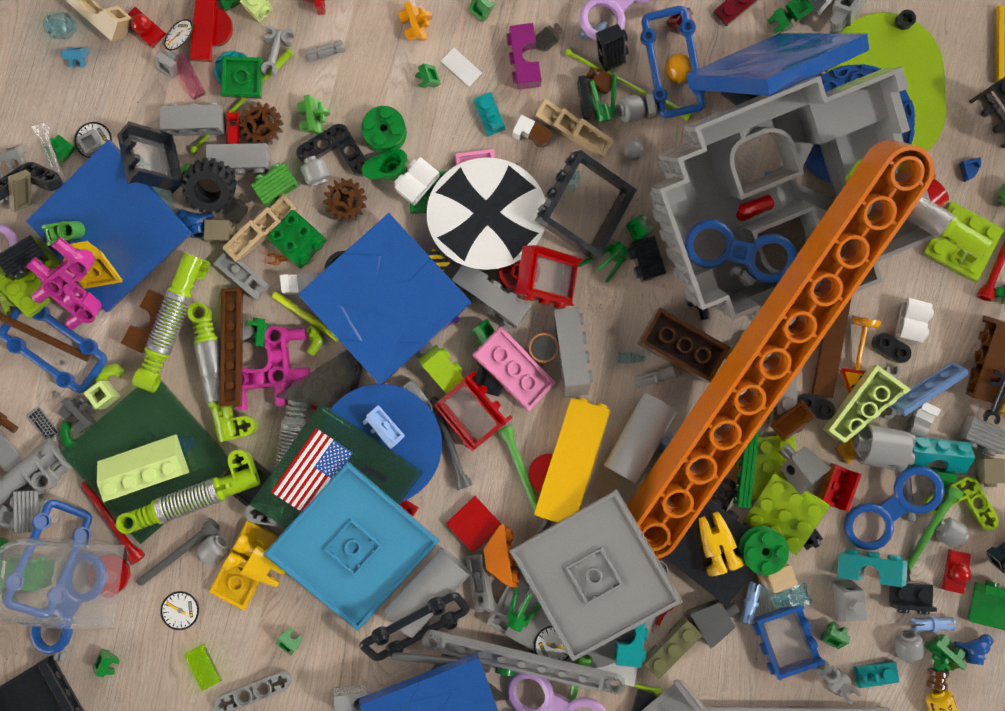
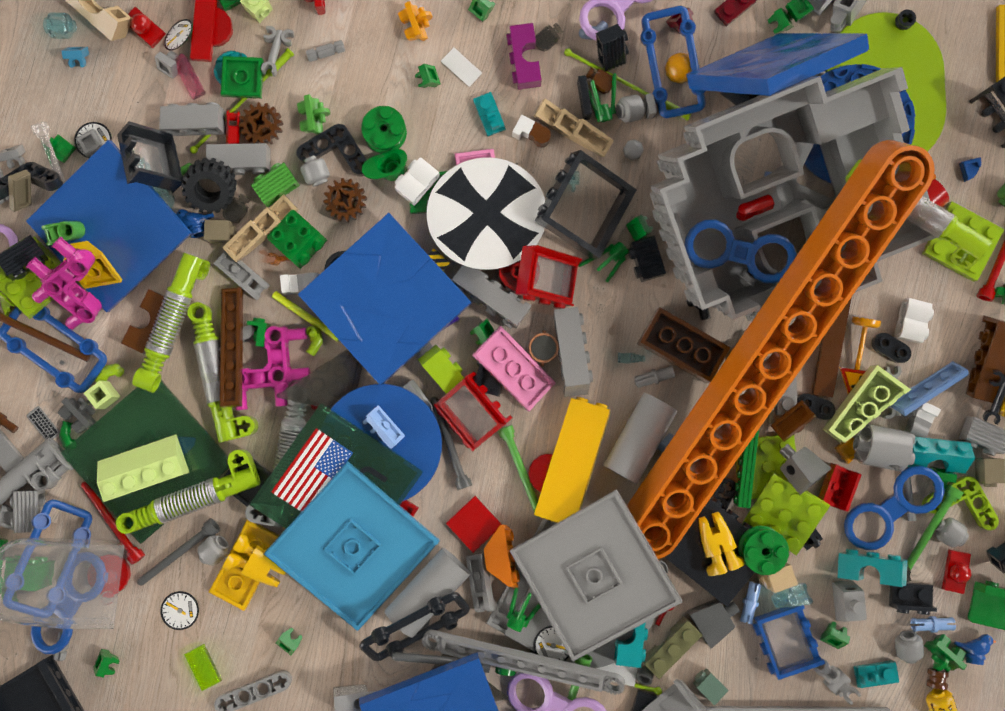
none -> dark grey hinge [636,667,654,685]
none -> sand green brick [693,668,729,706]

